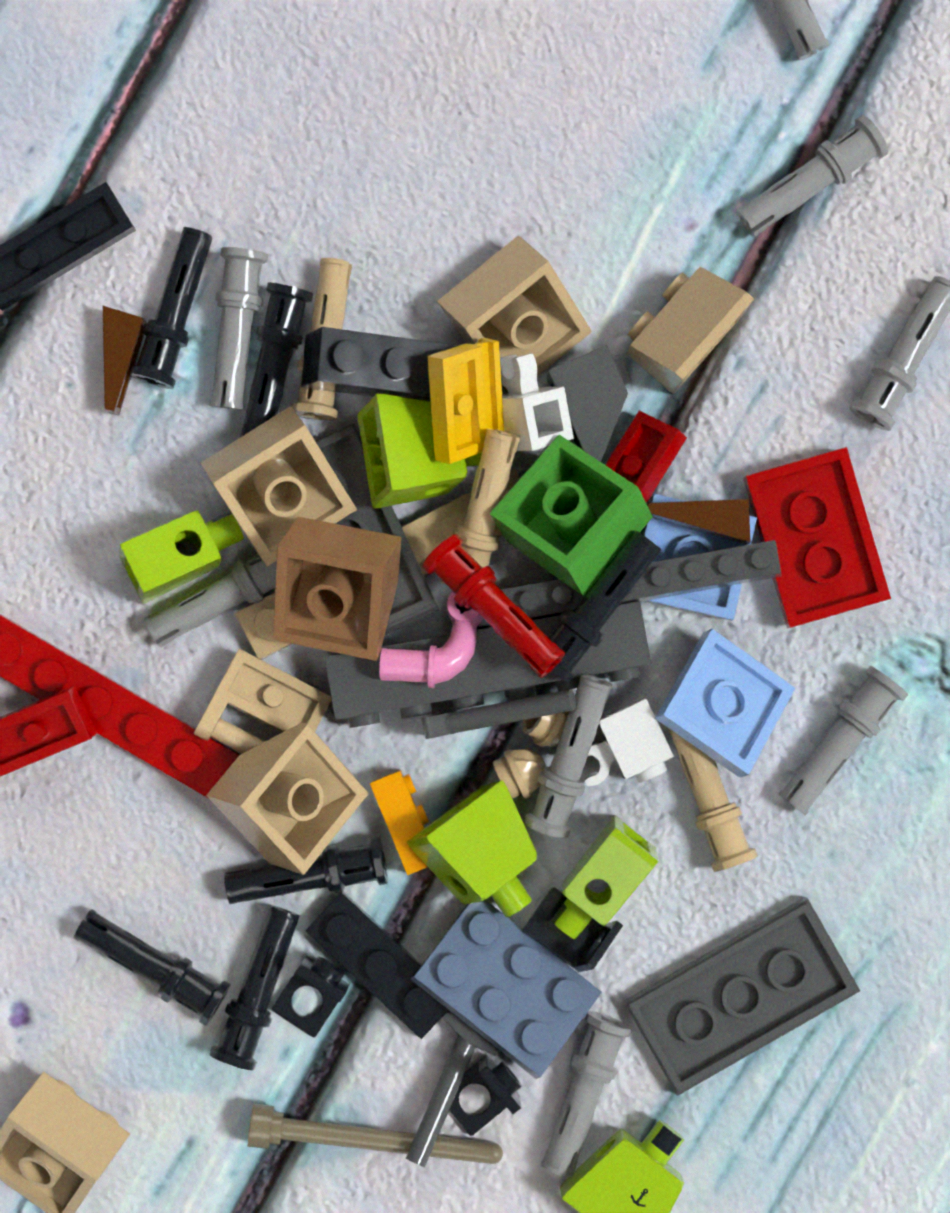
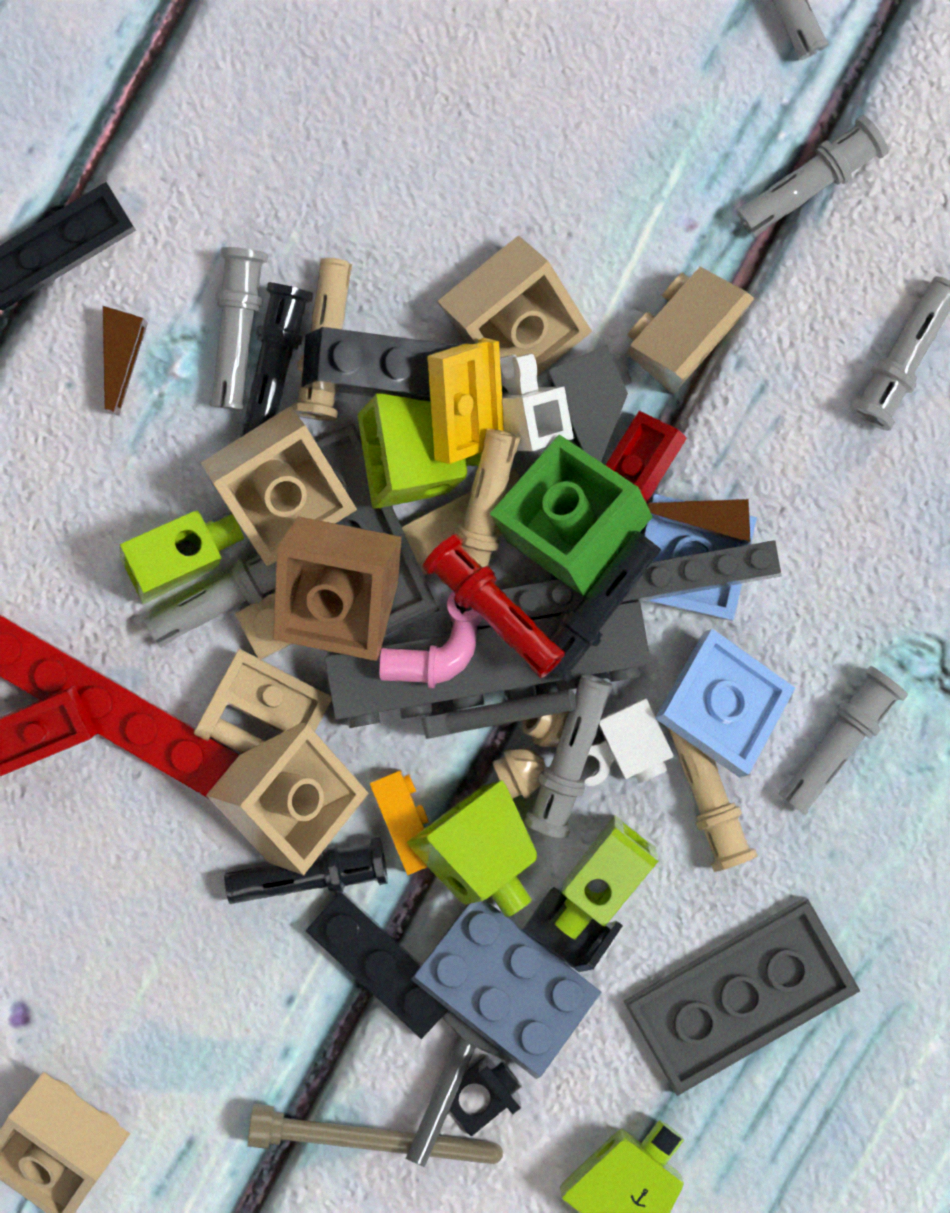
black pin [74,909,231,1026] -> none
black pin [129,227,213,389] -> none
black pin [209,905,300,1071] -> none
black bracket [272,956,350,1038] -> none
light grey pin [541,1011,632,1177] -> none
red plate [743,447,891,629] -> none

